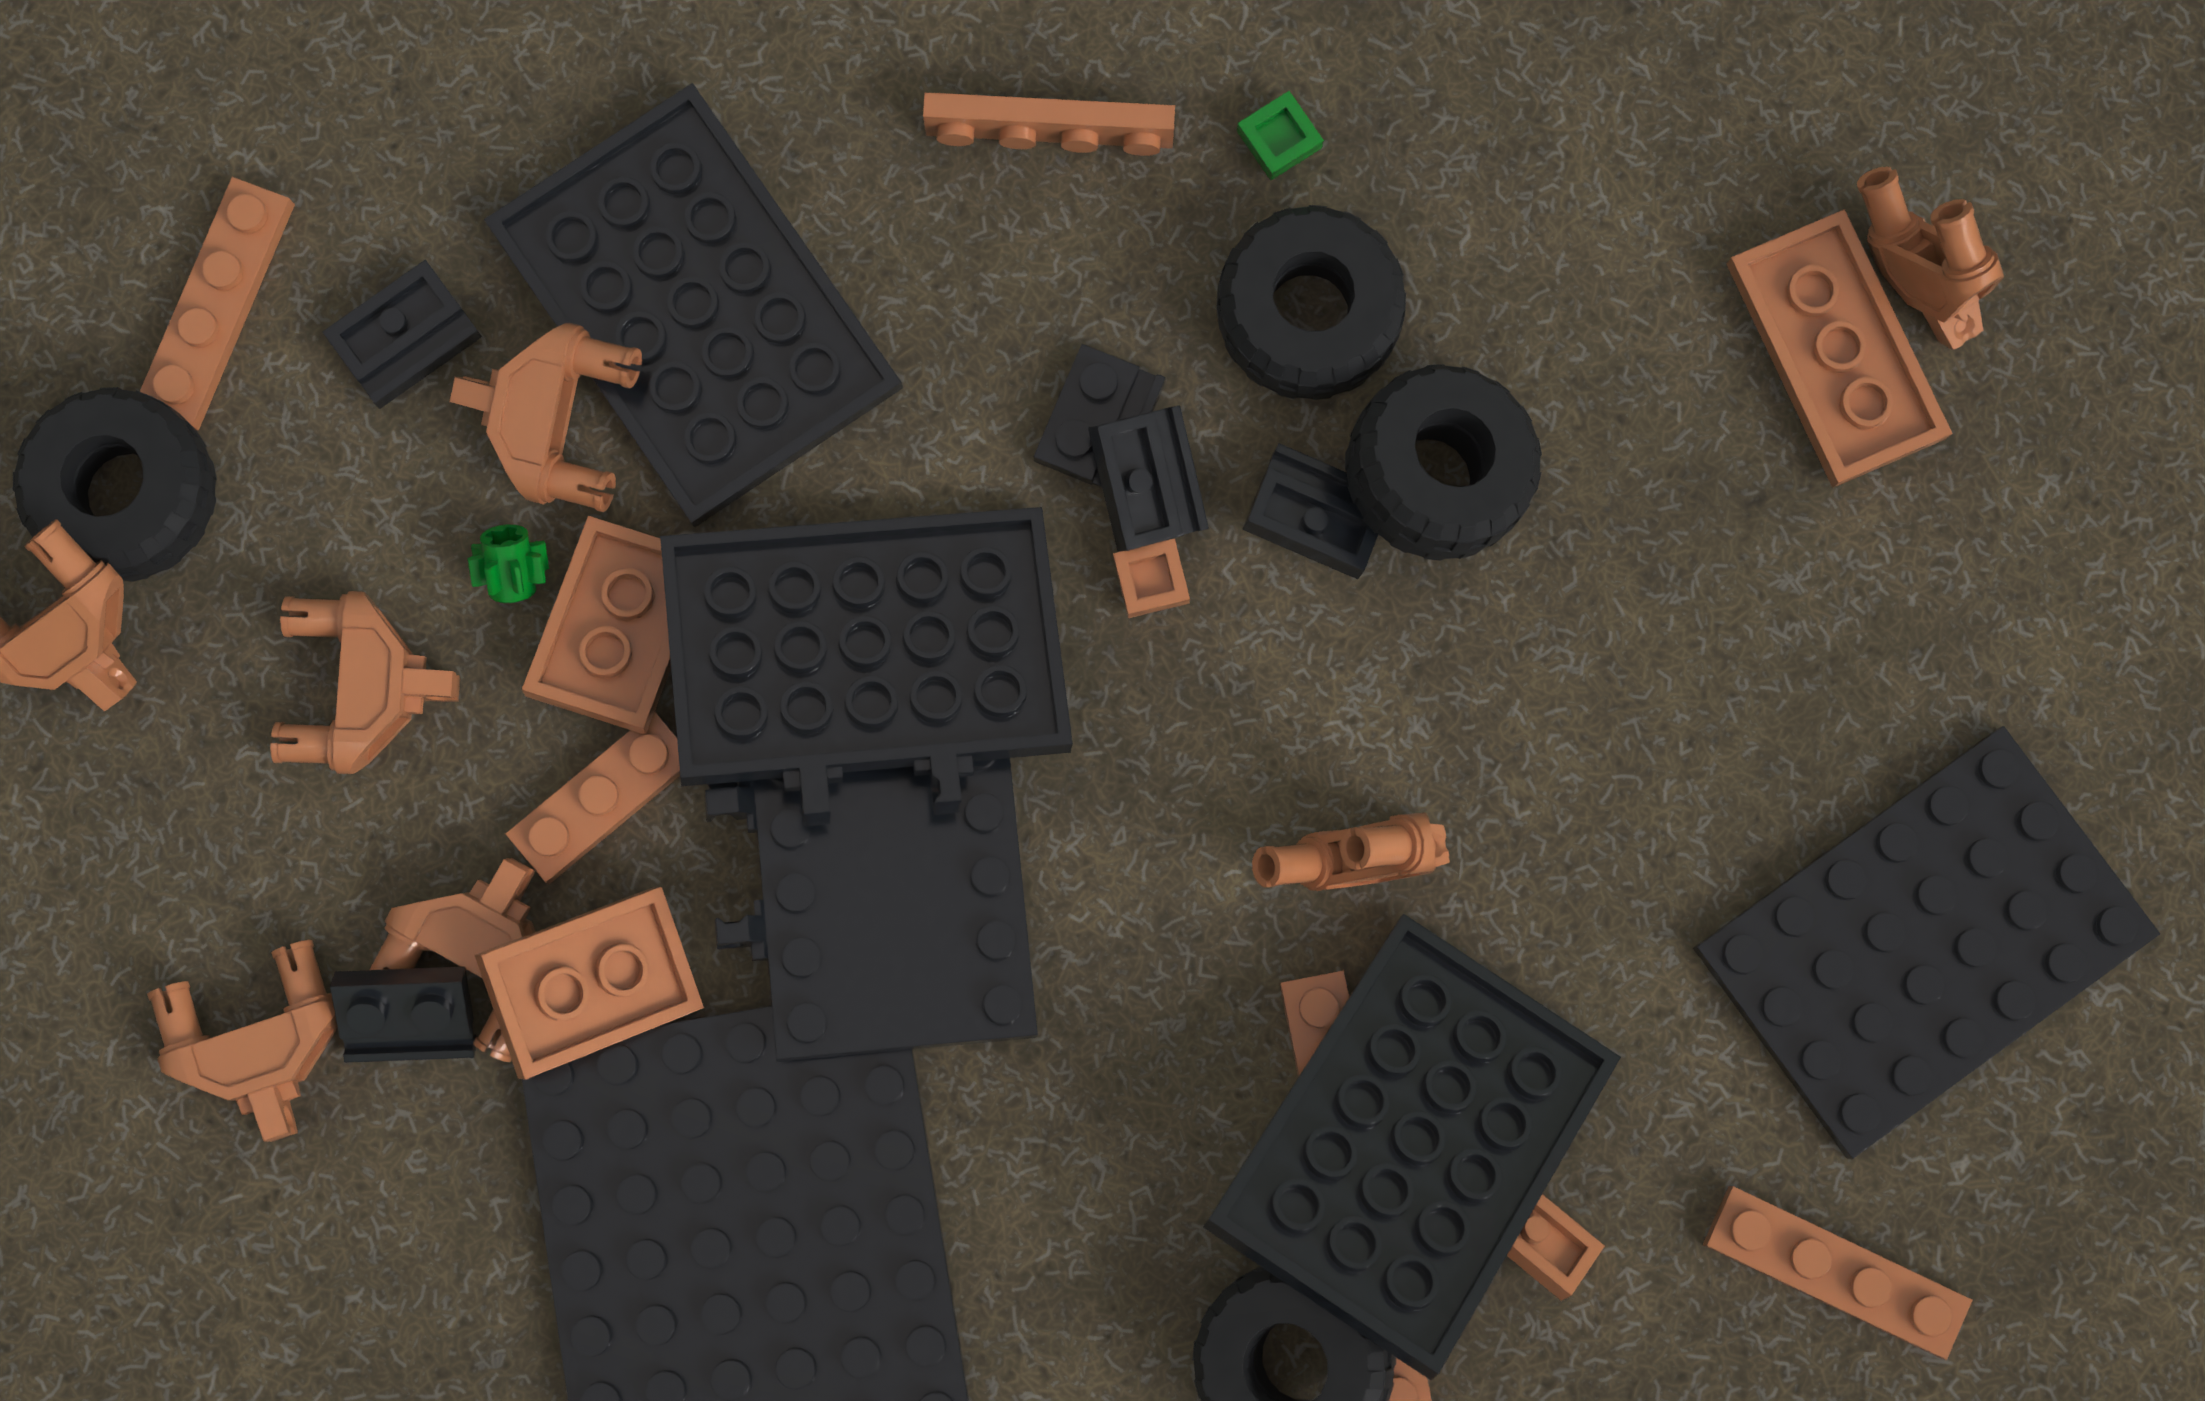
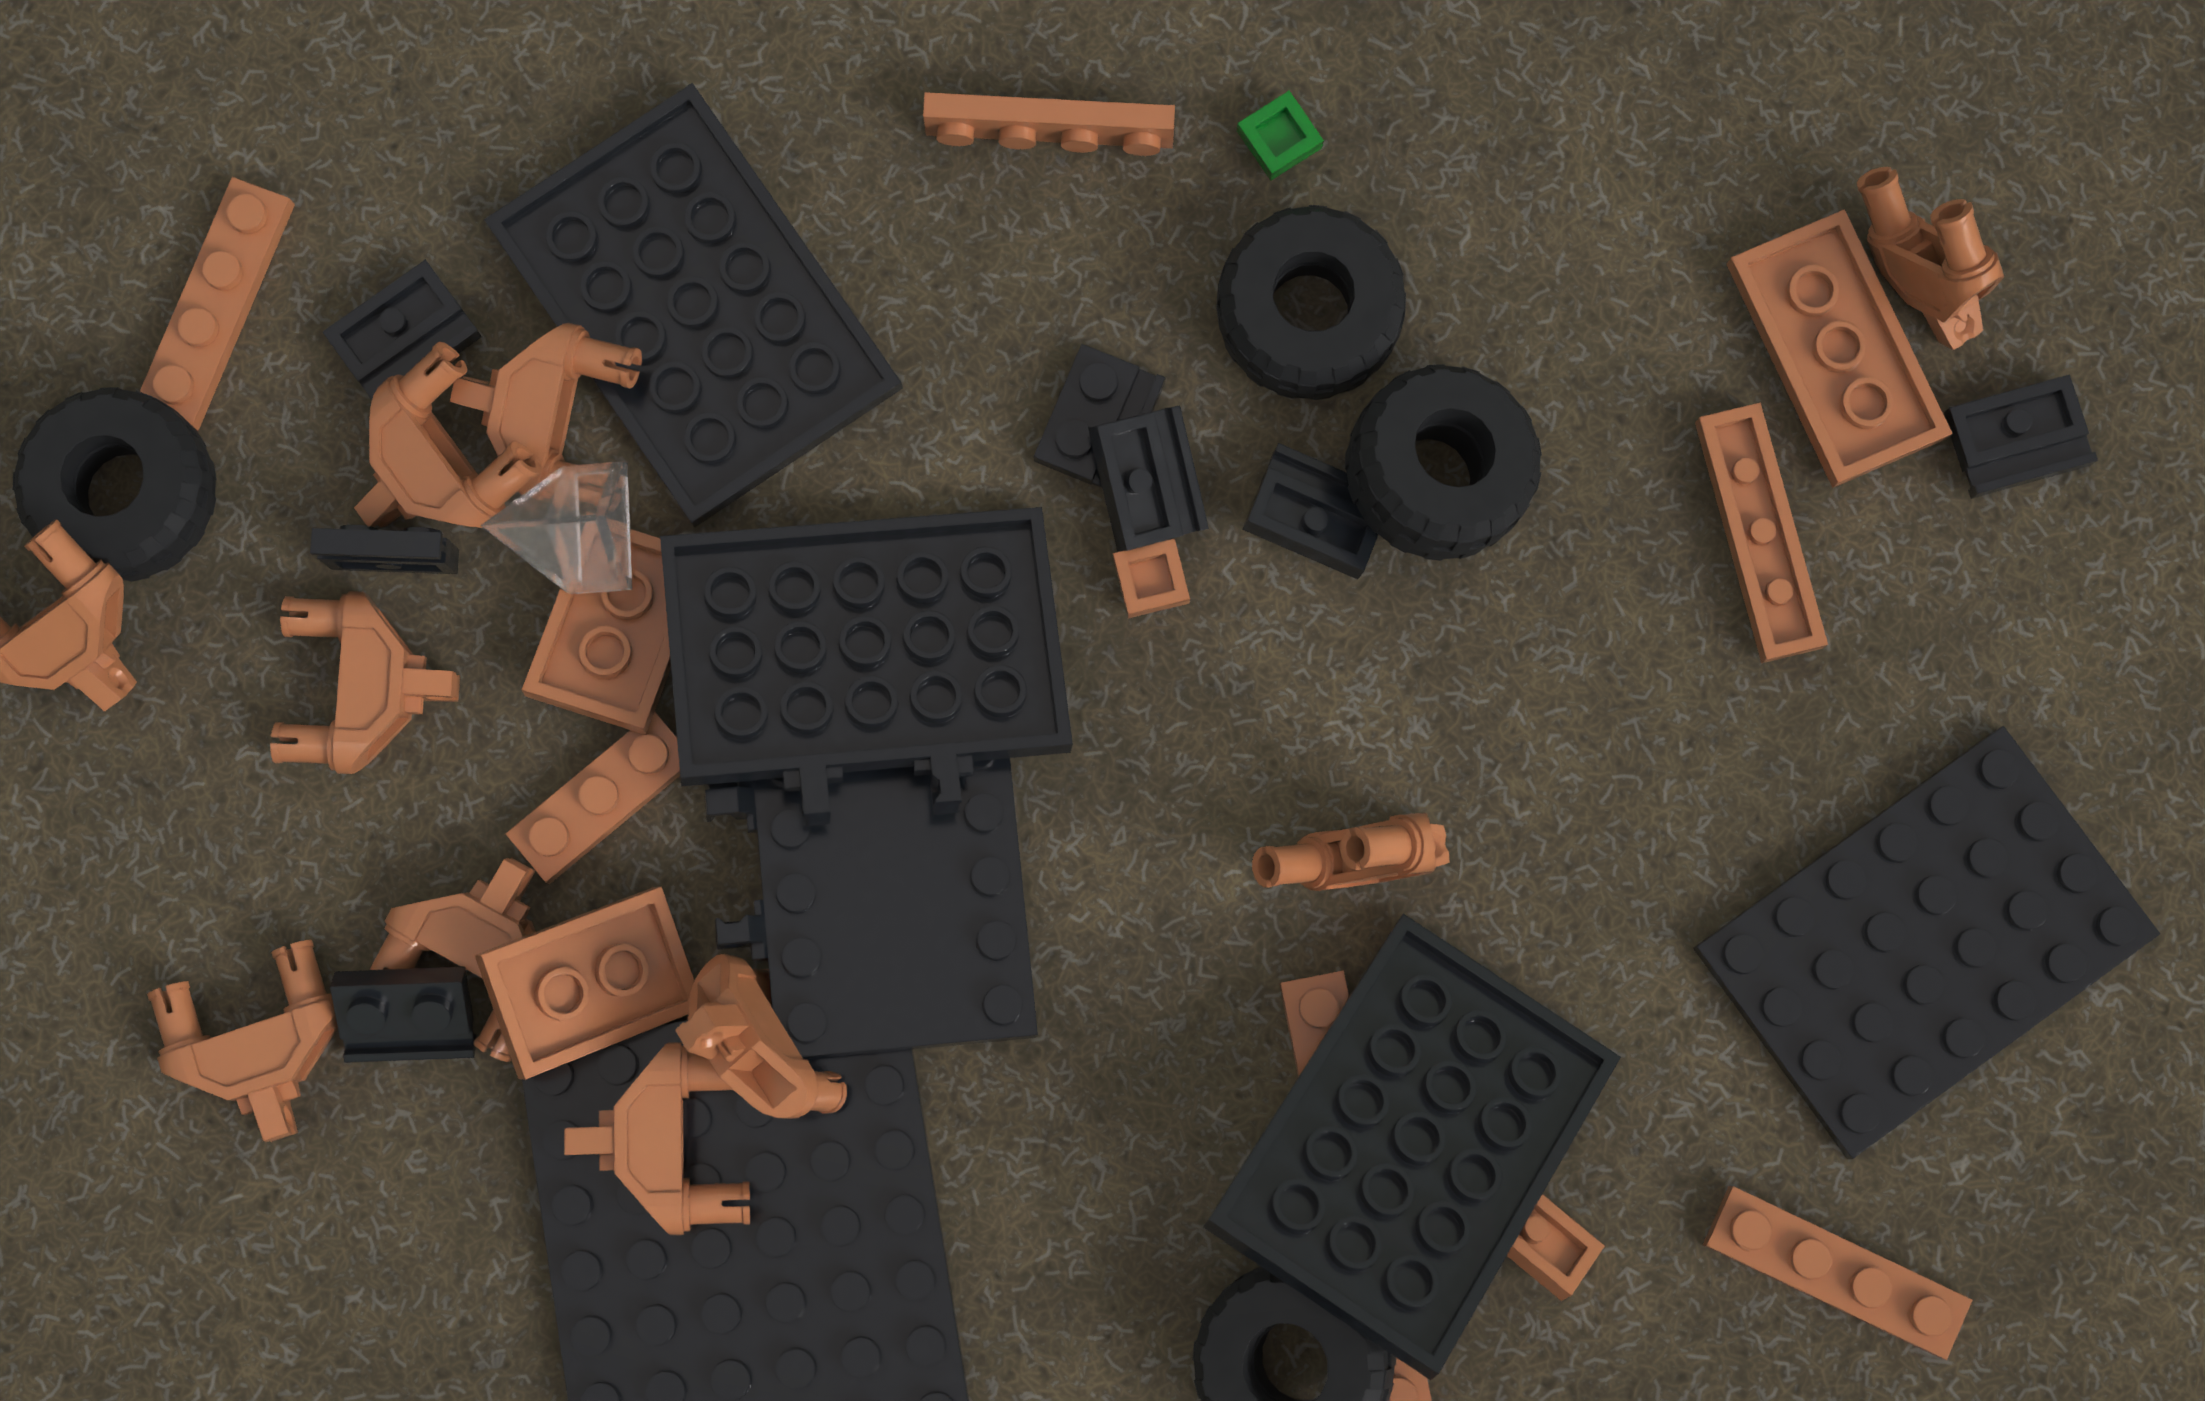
green gear [467,524,549,603] -> none
none -> black plate [310,525,459,574]
none -> nougat connector [354,342,541,528]
none -> clear slope [480,461,632,594]
none -> nougat connector [564,1042,750,1235]
none -> nougat connector [675,954,847,1119]
none -> nougat plate [1695,403,1828,663]
none -> black plate [1943,374,2098,499]

